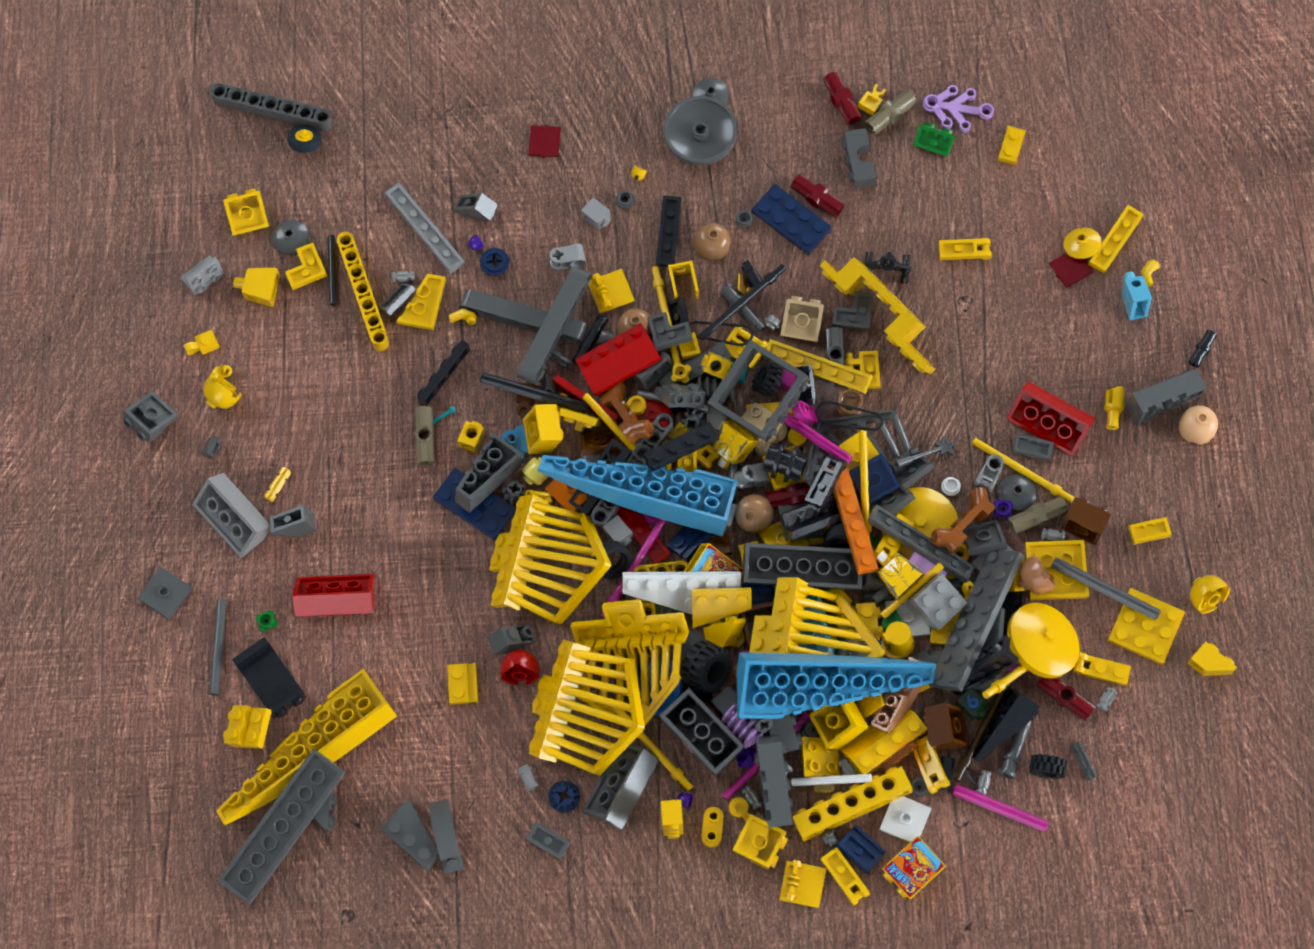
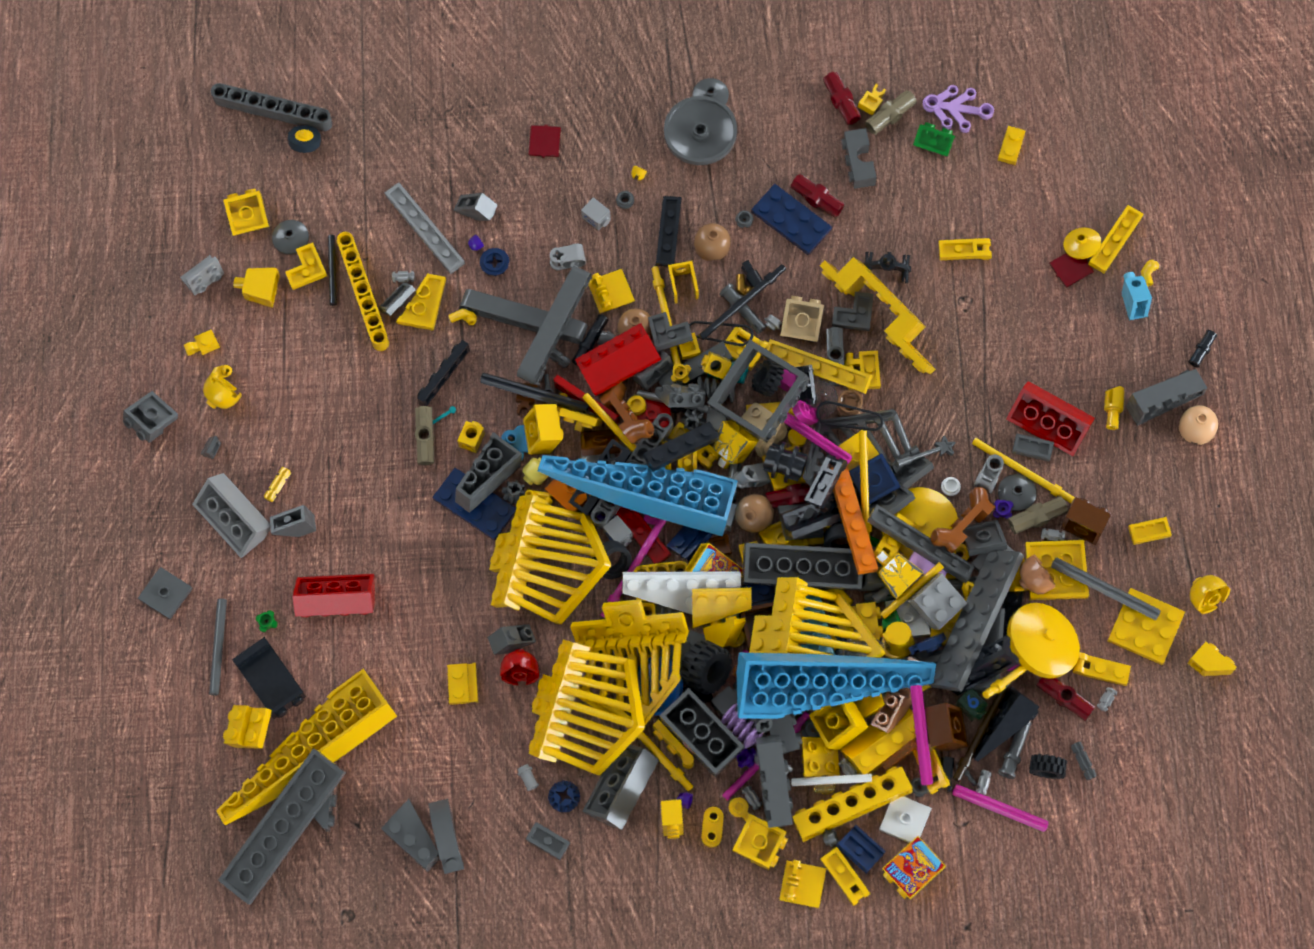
black plate [667,296,690,326] -> none
none -> yellow plate [653,720,694,769]
none -> dark blue plate [909,632,946,655]
none -> dark pink axle [910,685,933,785]

